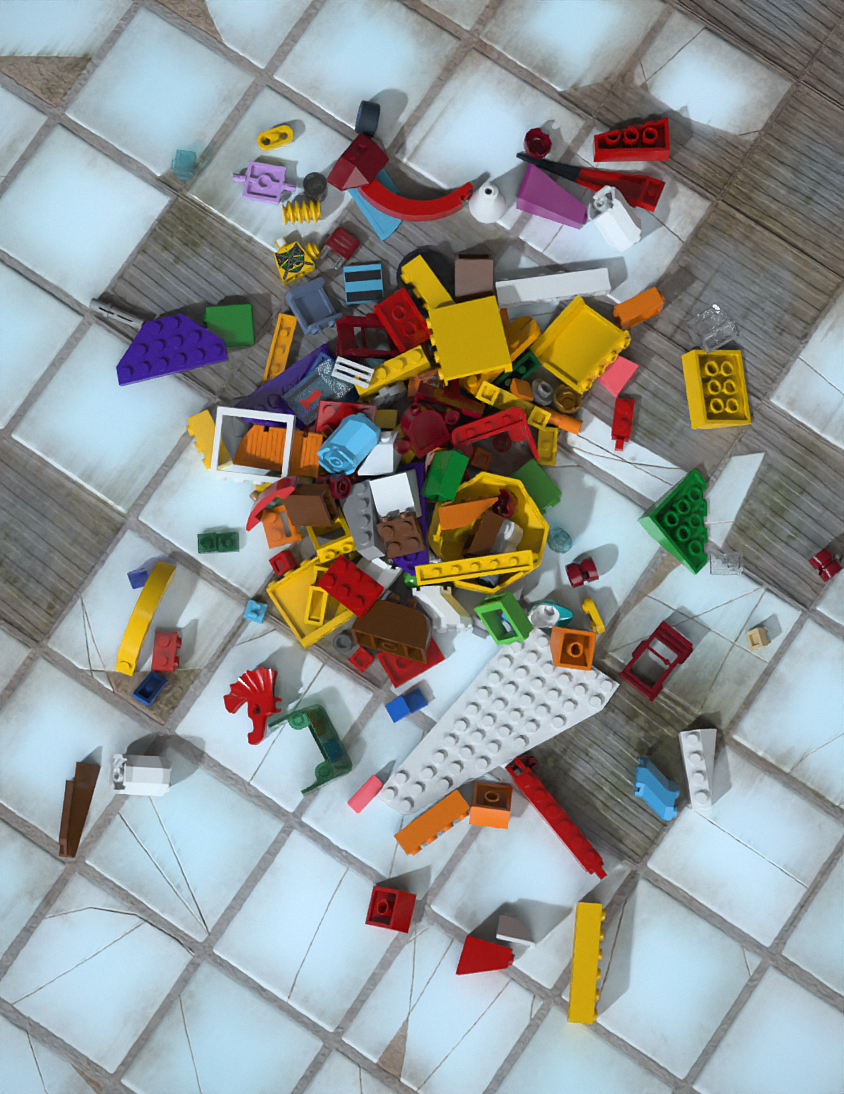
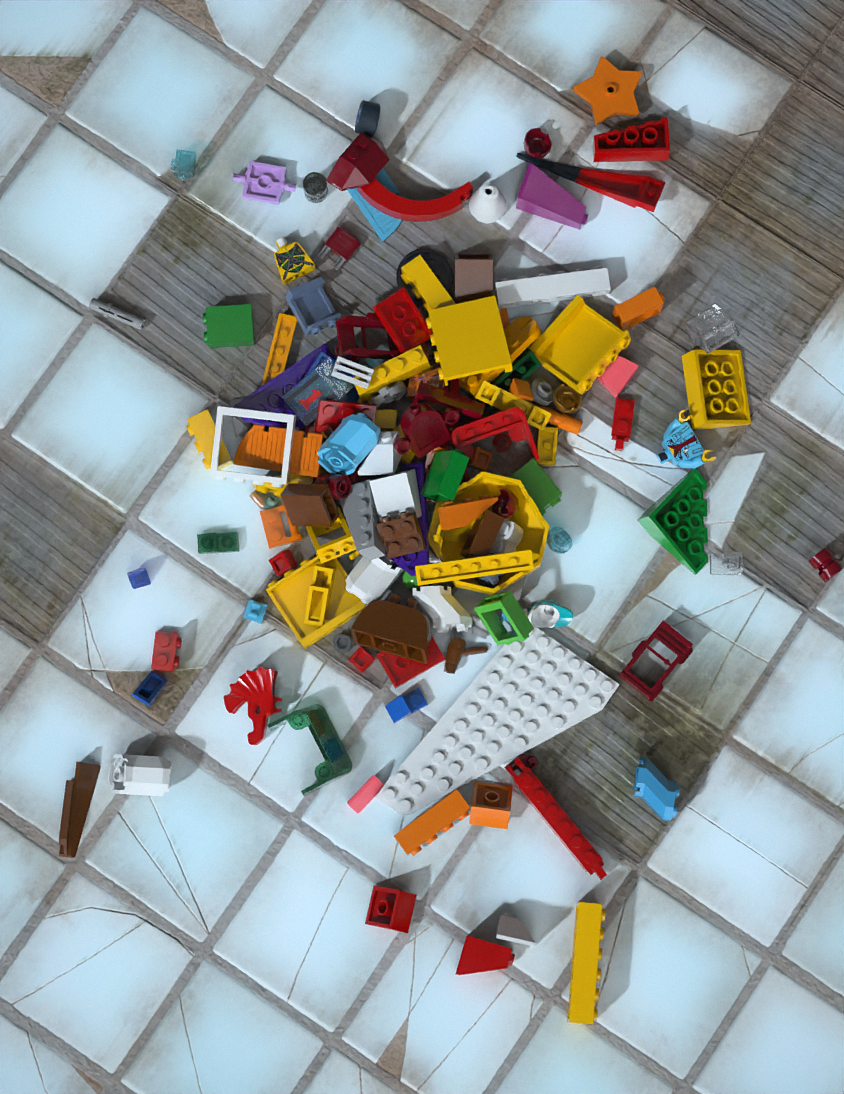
yellow arch [114,560,177,676] -> none
dark purple plate [116,314,229,387] -> none
red slope [246,475,299,532] -> none
yellow plate [257,125,294,151] -> none
yellow piece [282,199,321,225] -> none
yellow plate [304,241,320,260] -> none
red plate [317,554,385,619] -> none
tile [343,264,384,305] -> none
orange slope [550,625,597,671] -> none
dark red wheel [565,556,599,589] -> none
yellow plate [581,597,605,635] -> none
white brick [587,185,642,253] -> none
white wedge [678,729,717,811] -> none
tan tile [746,627,771,651] -> none
none -> reddish brown piece [443,636,488,674]
none -> orange plate [573,56,642,126]
none -> medium azure torso [656,409,716,469]

